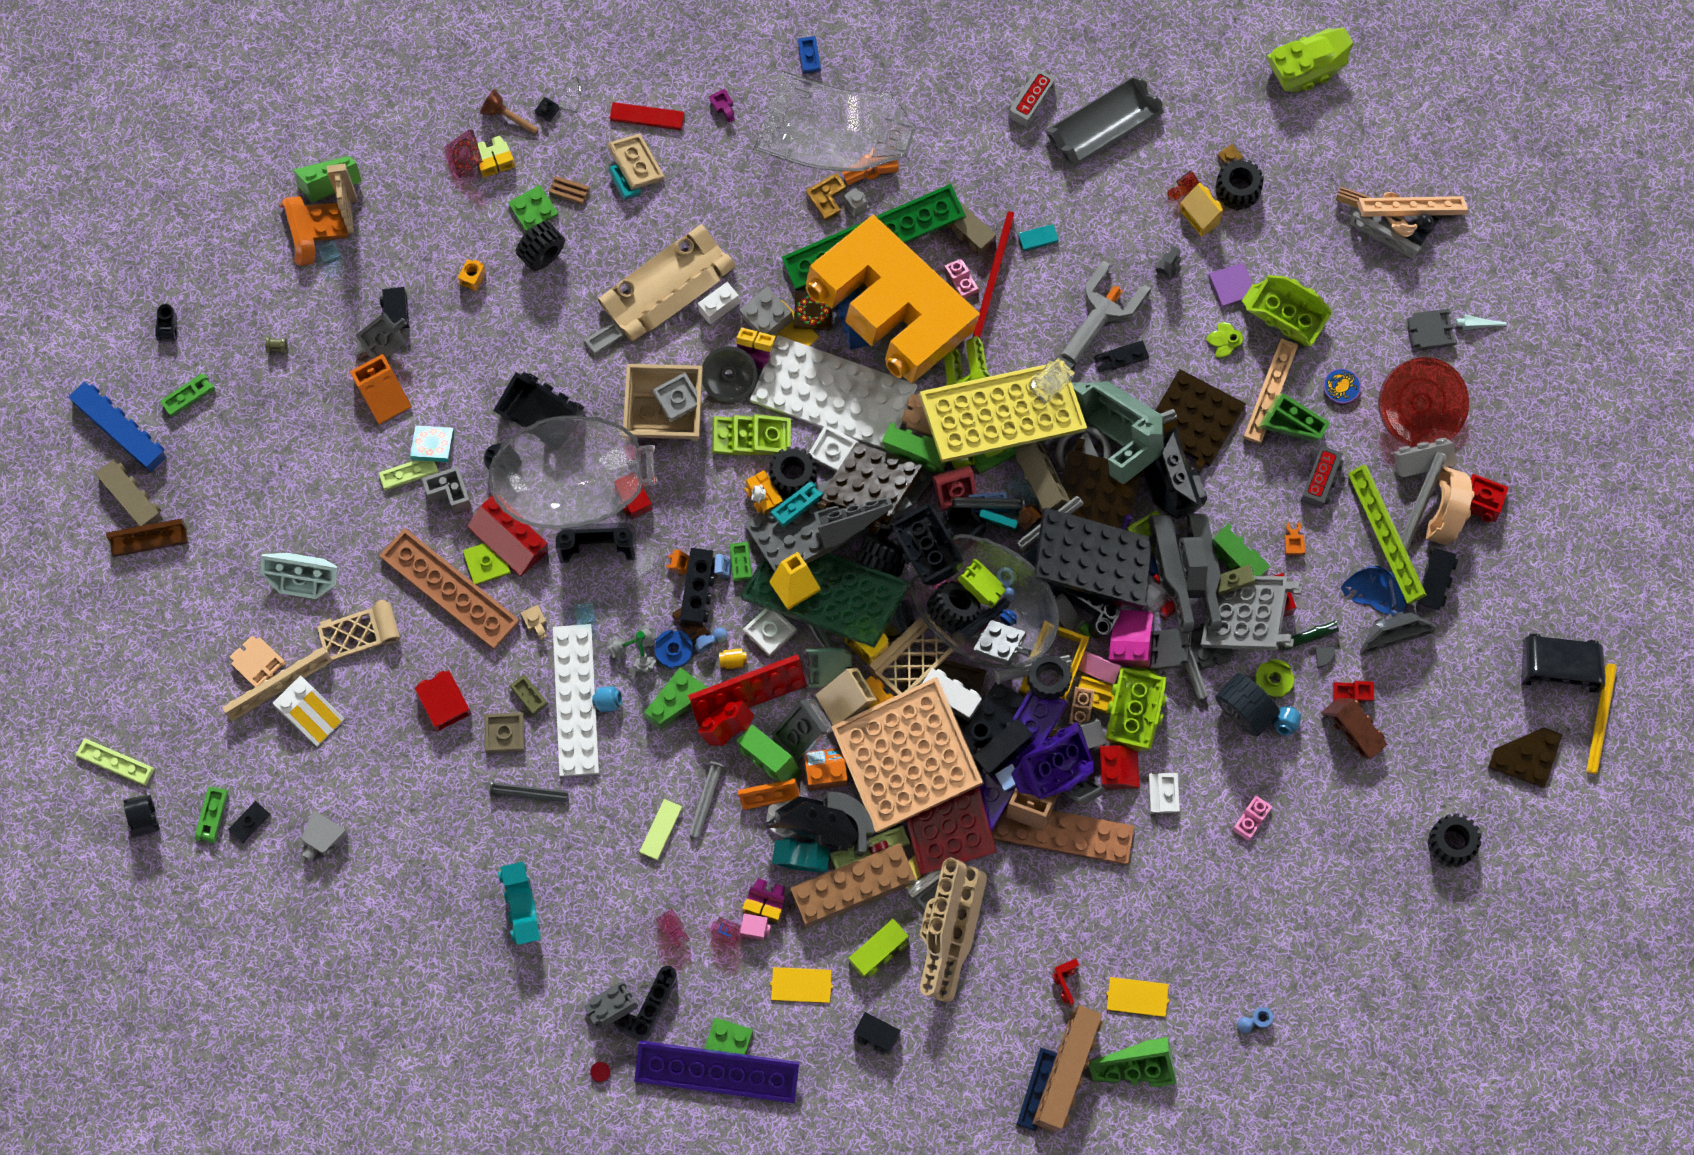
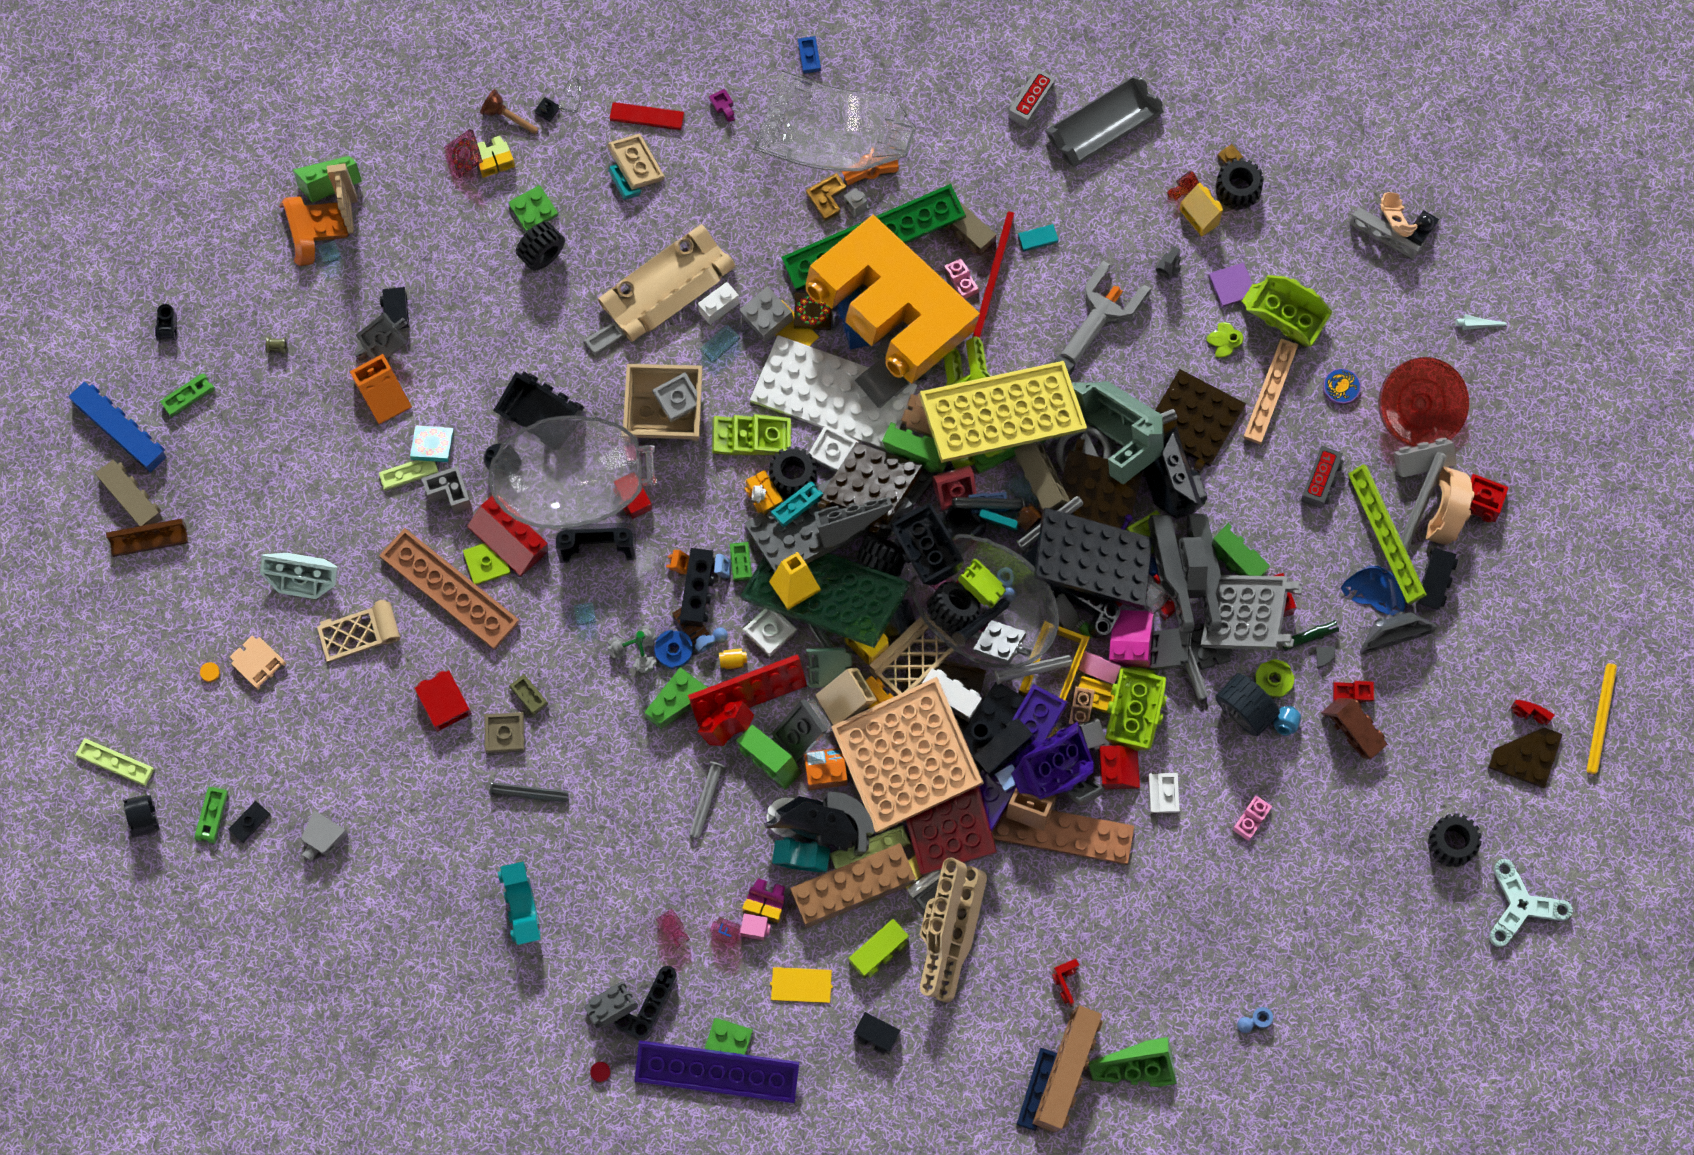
tan plate [222,647,333,722] -> none
slope [273,676,345,747] -> none
light orange brick [458,259,486,291] -> none
tan plate [521,605,547,640] -> none
medium nougat tile [549,176,590,205] -> none
white plate [553,624,599,777] -> none
dark azure head [592,686,622,712] -> none
yellowish green tile [639,799,682,861] -> none
dark grey dish [702,346,757,402] -> none
yellow hips [736,328,776,369] -> none
orange plate [738,779,800,810] -> none
dark red tile [869,840,889,855] -> none
blue plate [1000,609,1017,627] -> none
black tyre [1027,655,1071,700] -> none
clear brick [1029,358,1075,404] -> none
black hinge [1094,340,1149,372] -> none
yellow piece [1106,977,1169,1017] -> none
olive plate [1217,564,1256,596] -> none
bright green wedge [1258,393,1330,441] -> none
lime slope [1265,27,1354,93] -> none
orange plate [1284,522,1305,556] -> none
medium nougat tile [1335,187,1372,208] -> none
light nougat plate [1357,196,1468,217] -> none
dark grey plate [1407,309,1457,350] -> none
black windscreen [1521,634,1606,693] -> none
none -> light orange tile [200,662,220,683]
none -> clear light blue plate [700,325,740,363]
none -> dark grey slope [855,357,909,408]
none -> light aqua piece [1489,859,1573,947]
none -> red slope [1511,699,1555,725]

